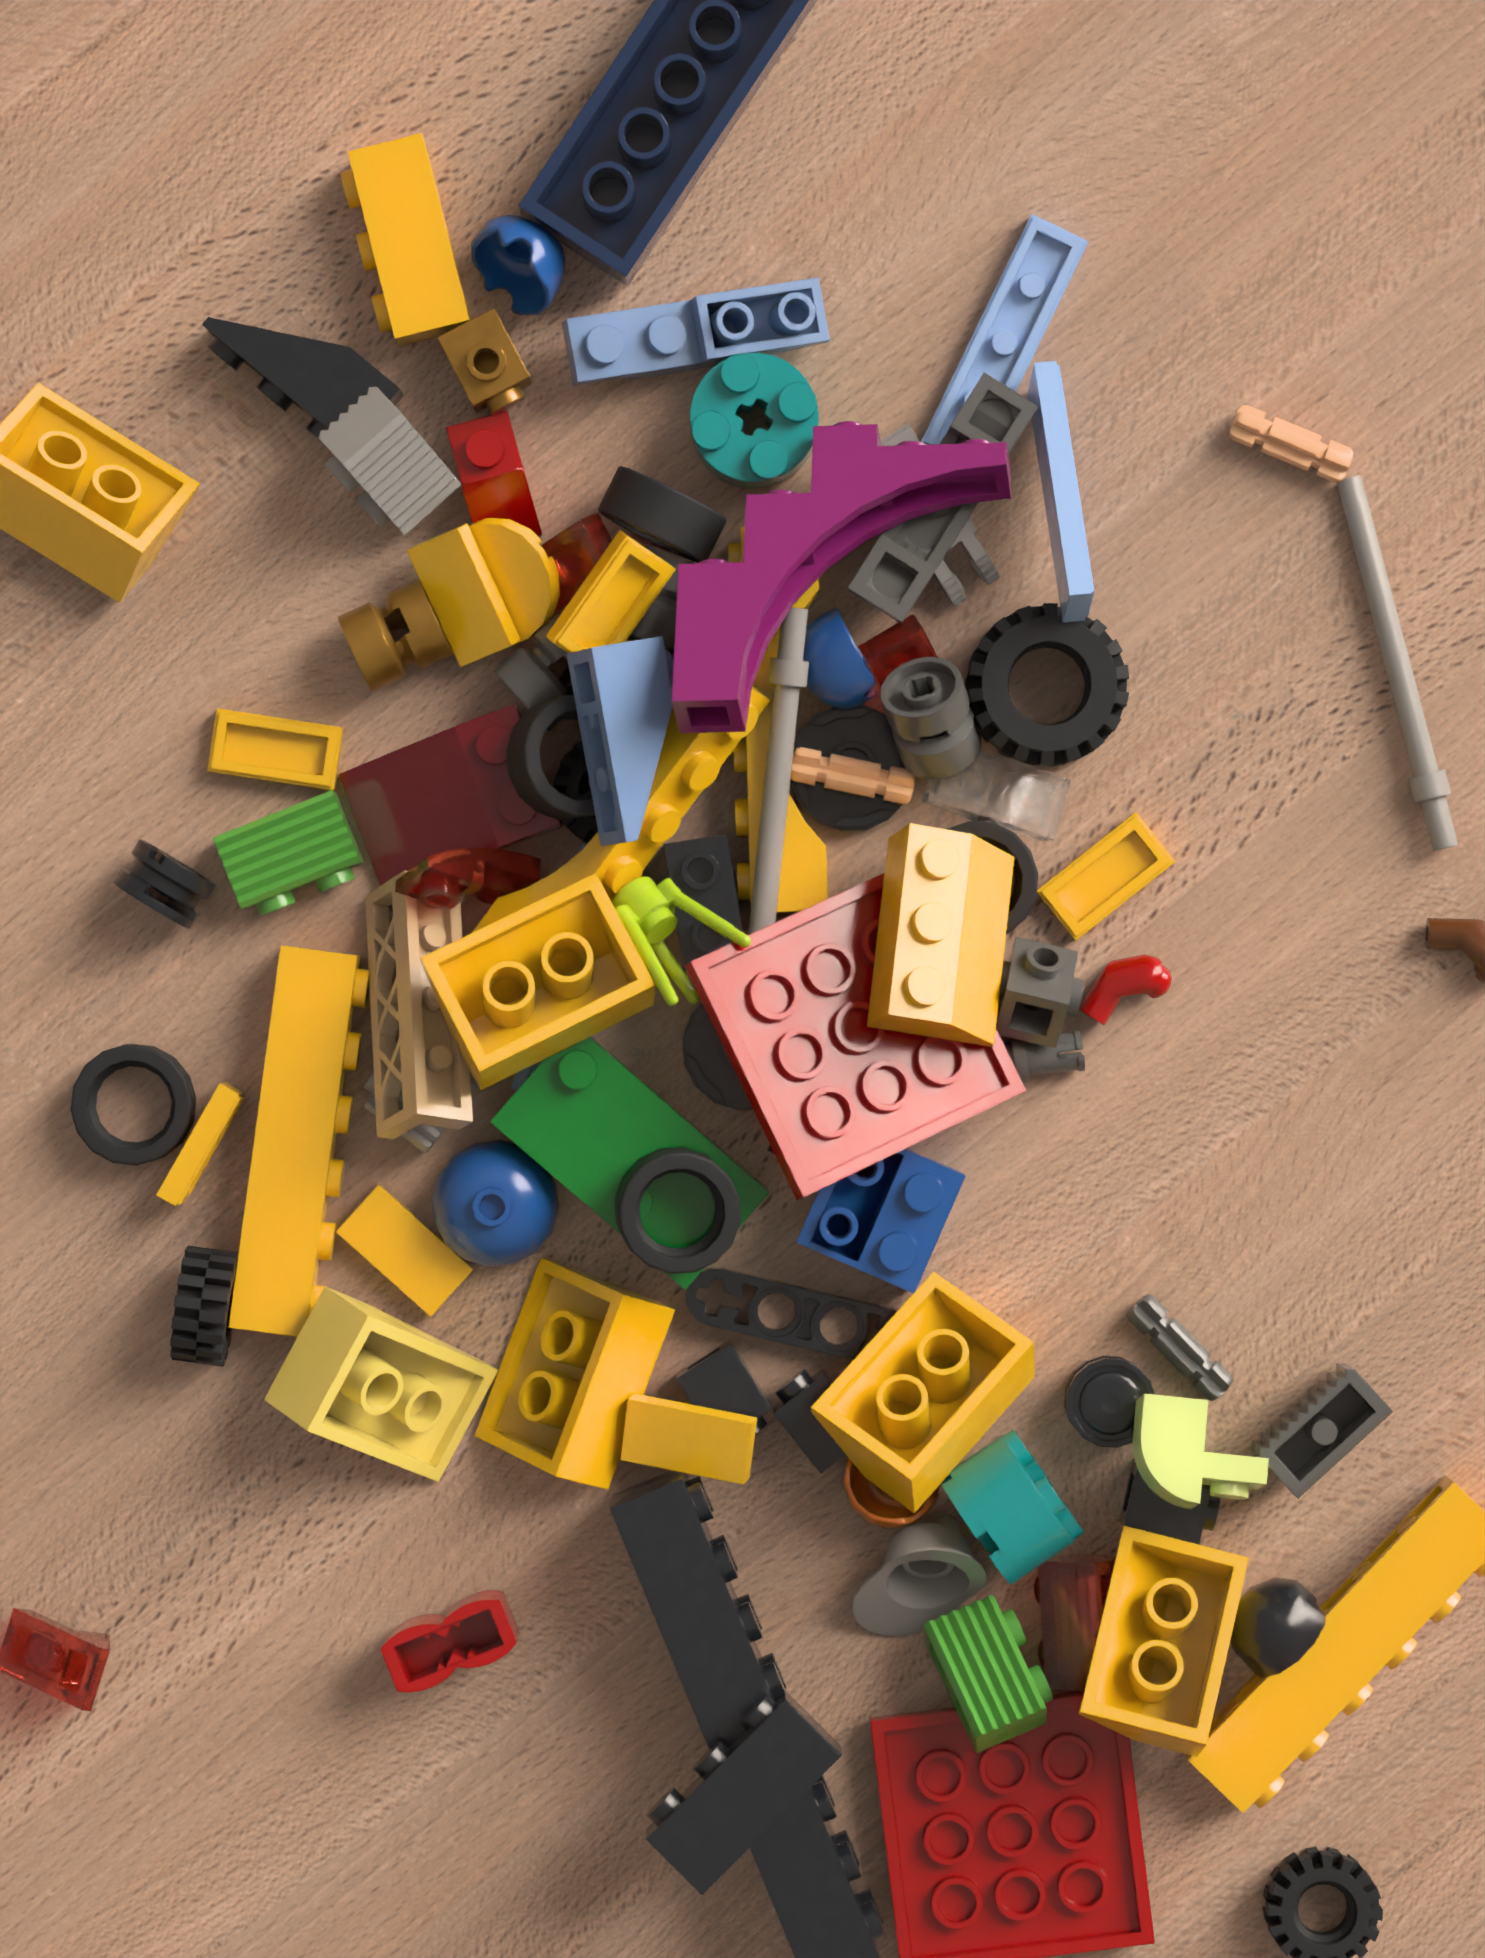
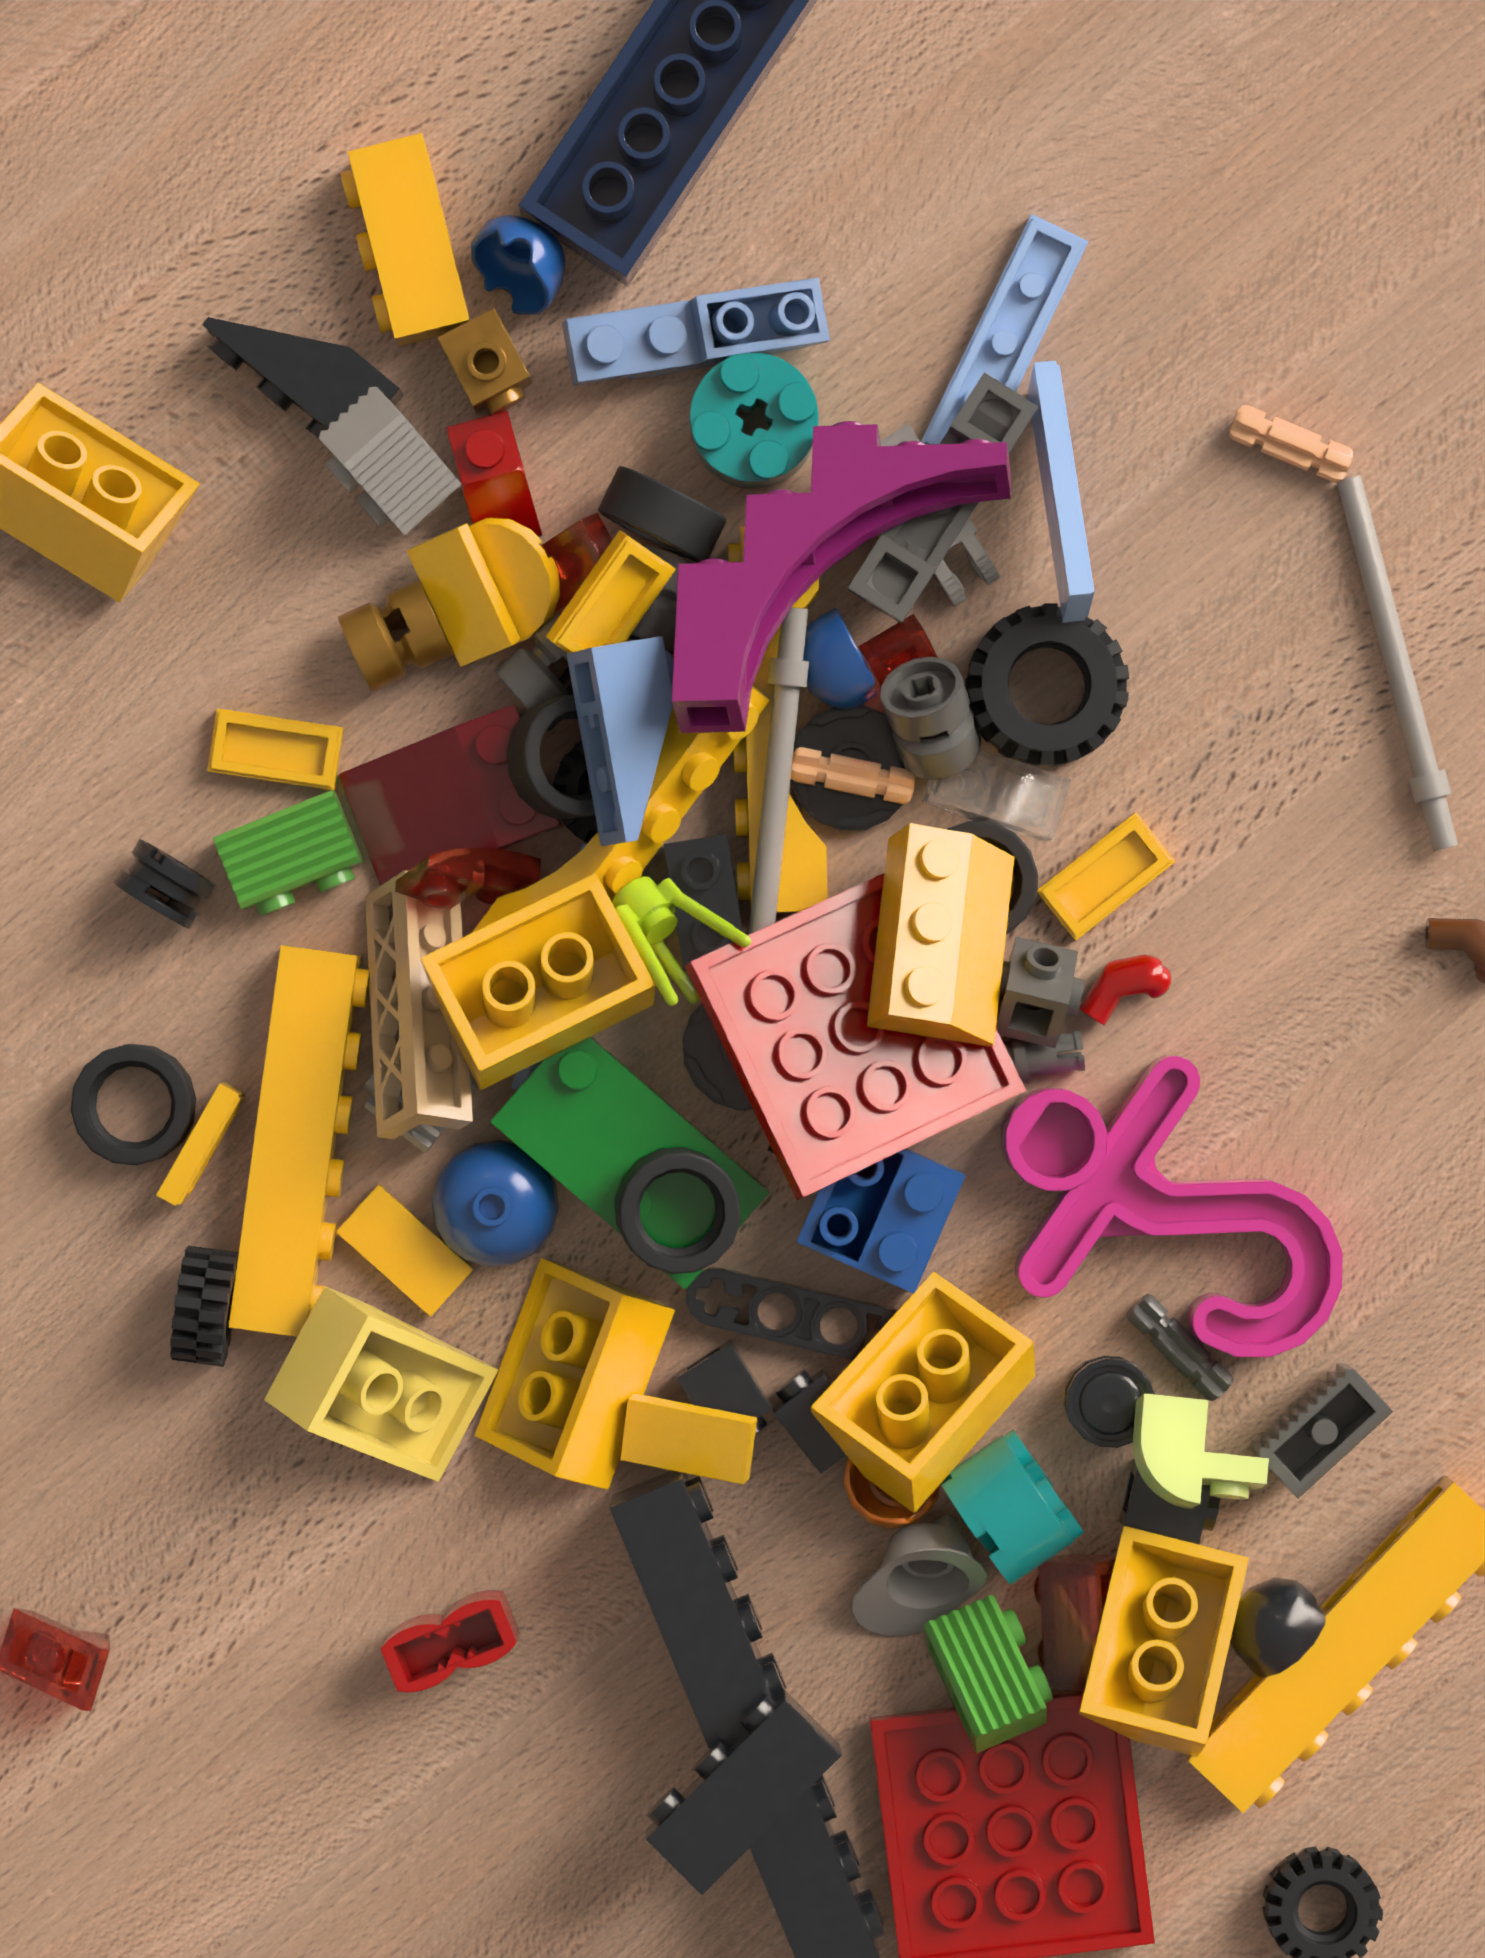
none -> dark pink piece [1001,1055,1343,1357]

